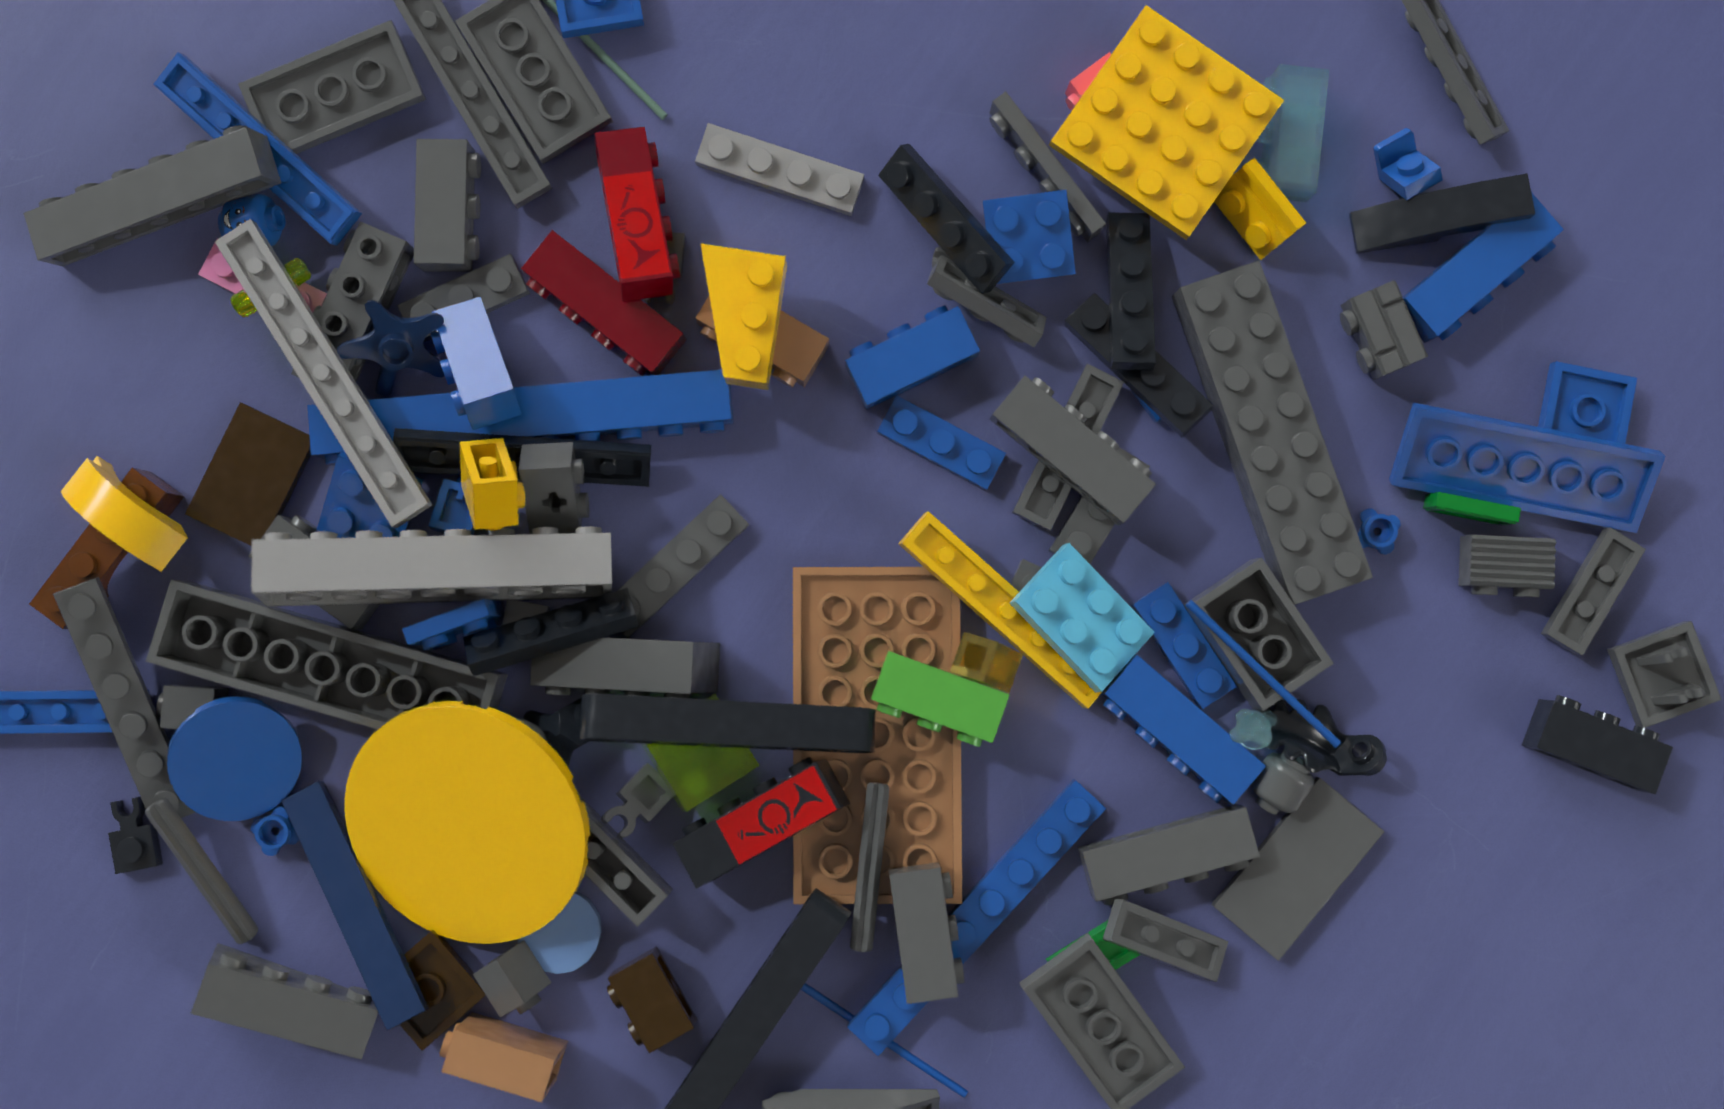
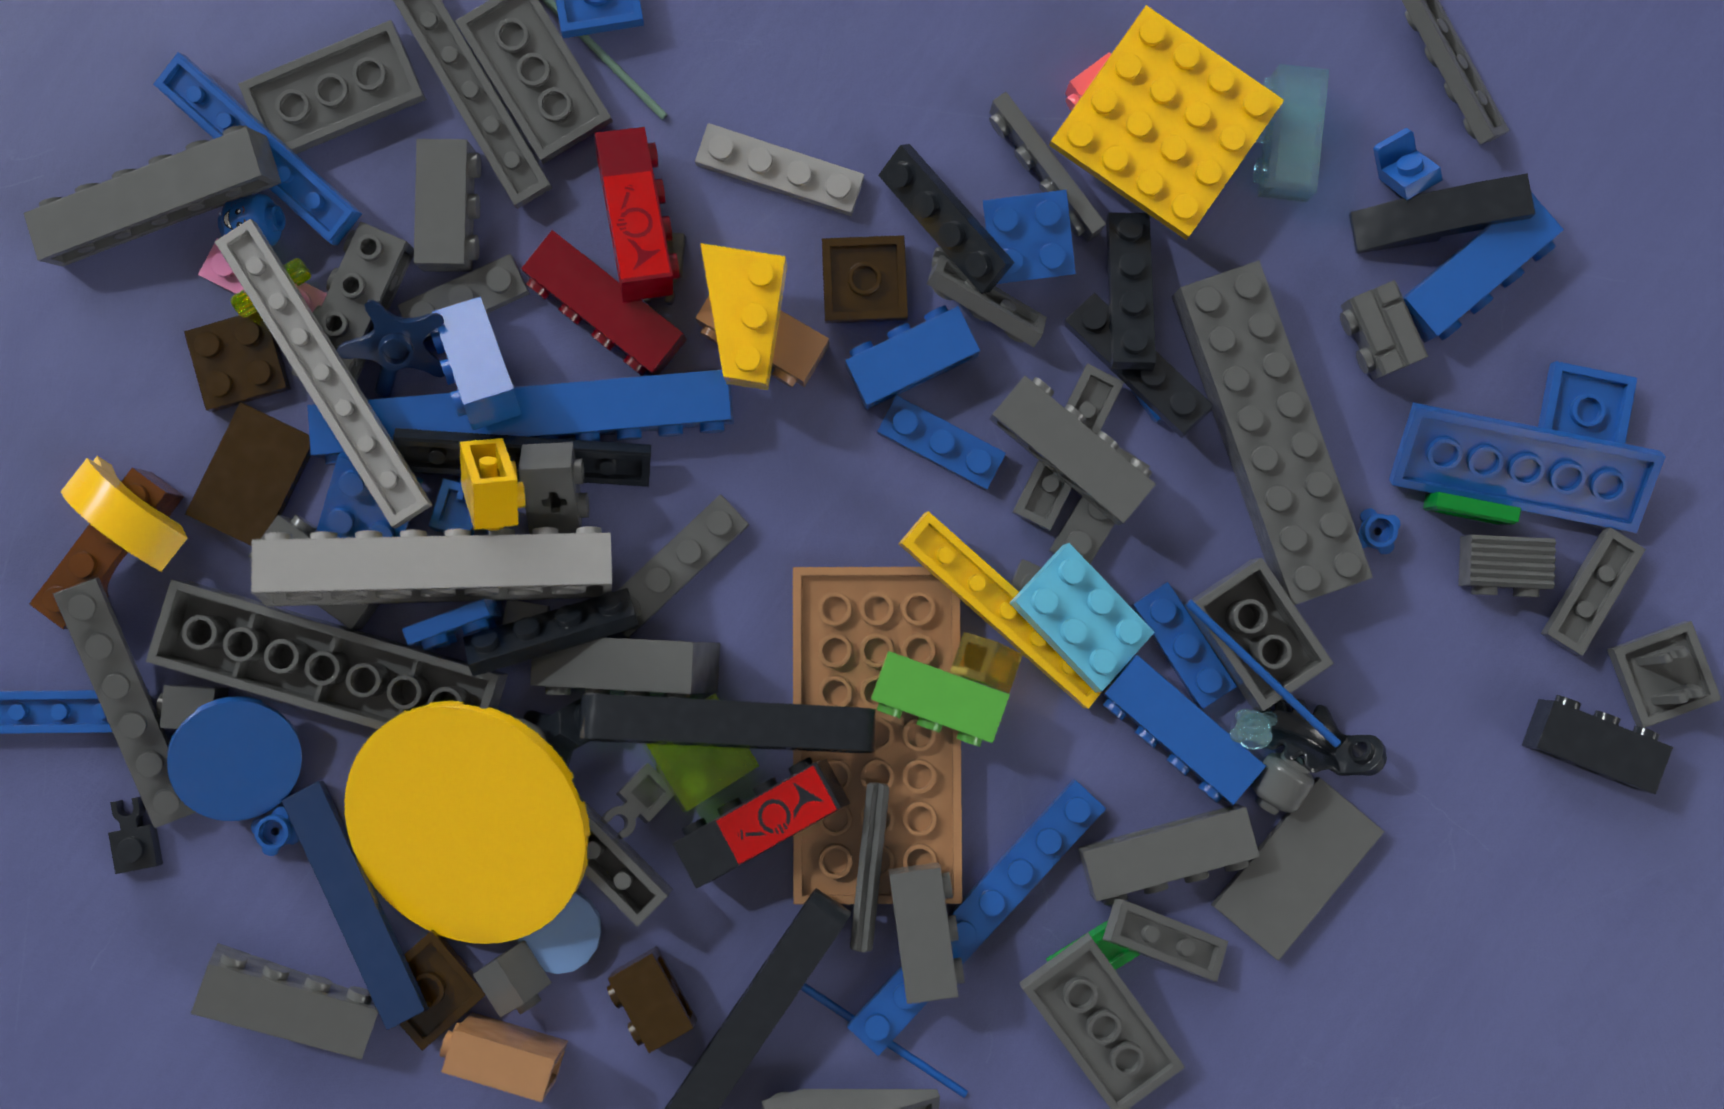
dark grey axle [145,798,258,944] -> none
yellow plate [1214,157,1306,260] -> none
none -> dark brown plate [184,310,291,412]
none -> dark brown plate [822,235,908,324]

